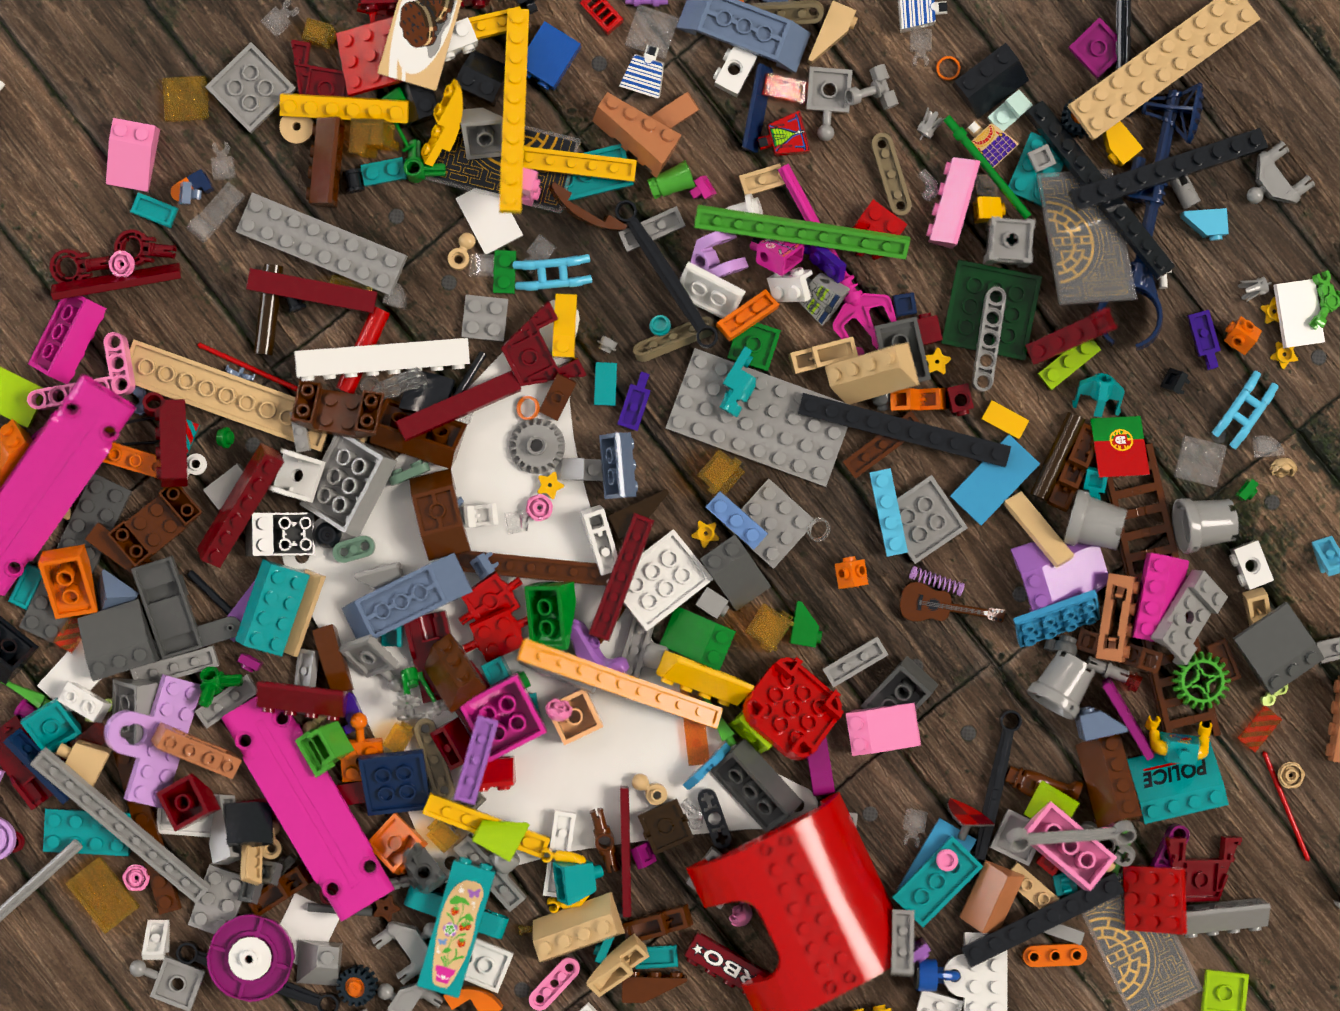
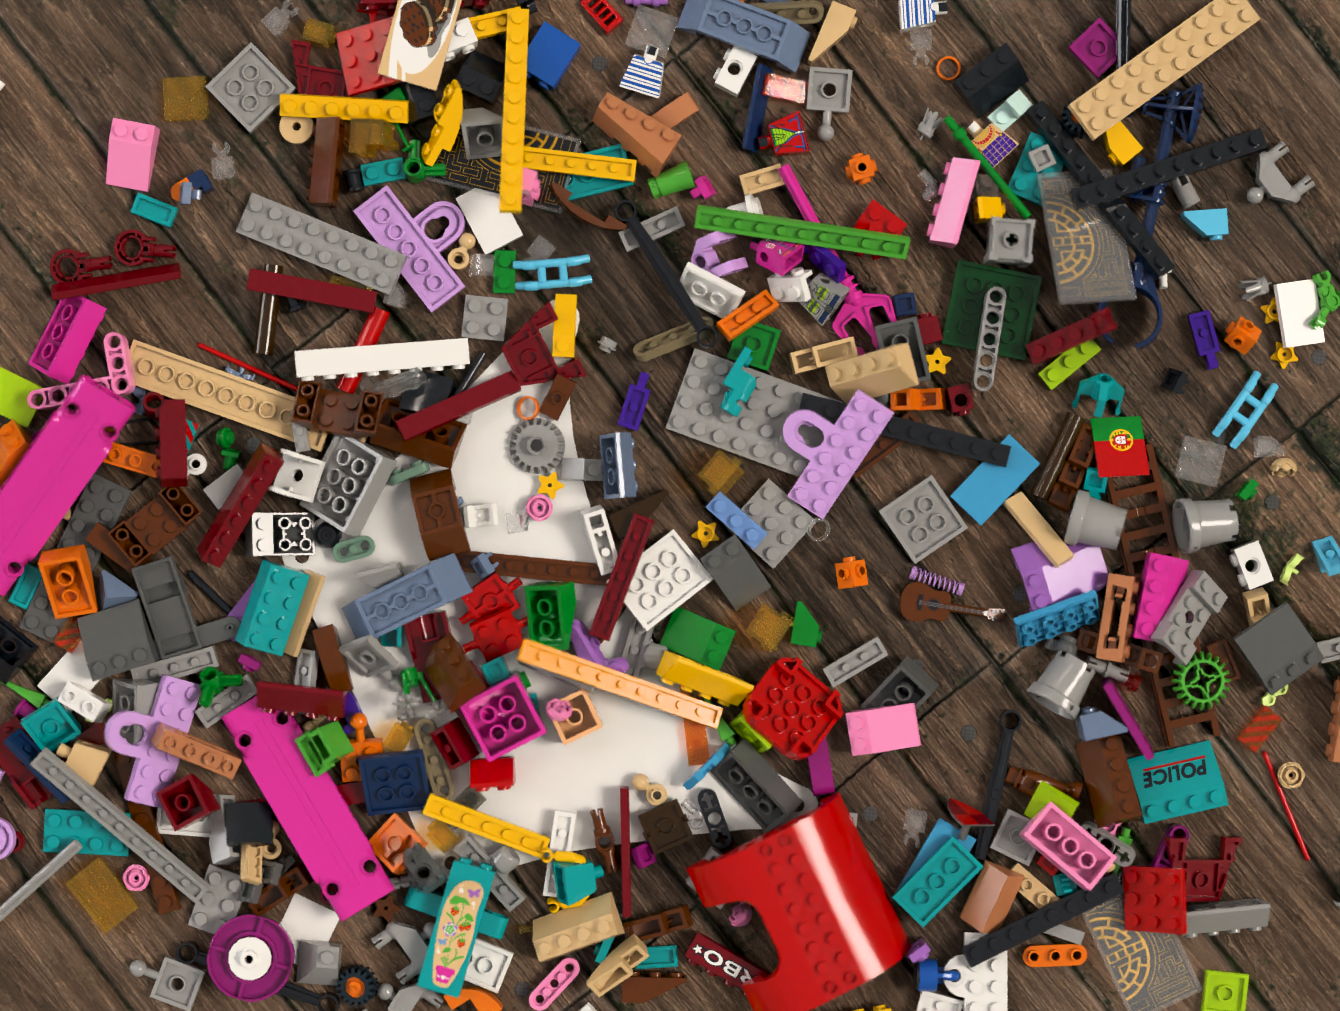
bright pink plate [108,251,135,277] -> none
white slope [142,920,170,960] -> none
clear plate [186,182,246,243] -> none
dark grey bar [307,903,373,917] -> none
medium lavender plate [454,714,499,805] -> none
lime slope [471,820,530,862] -> none
teal tile [594,362,617,406] -> none
teal plate [649,315,671,336] -> none
light grey brick [695,587,730,619] -> none
light grey bar [845,64,899,110] -> none
medium azure plate [869,468,908,557] -> none
dark tan plate [871,133,912,216] -> none
light grey plate [891,909,914,976] -> none
bright pink tile [936,849,958,871] -> none
yellow tile [981,400,1029,440] -> none
light grey piece [1007,820,1137,852] -> none
torso [1145,715,1212,765] -> none
none -> green piece [221,448,242,471]
none -> lavender plate [353,185,465,313]
none -> lavender plate [783,389,894,519]
none -> orange brick [845,153,877,185]
none -> yellowish green piece [1279,553,1304,586]

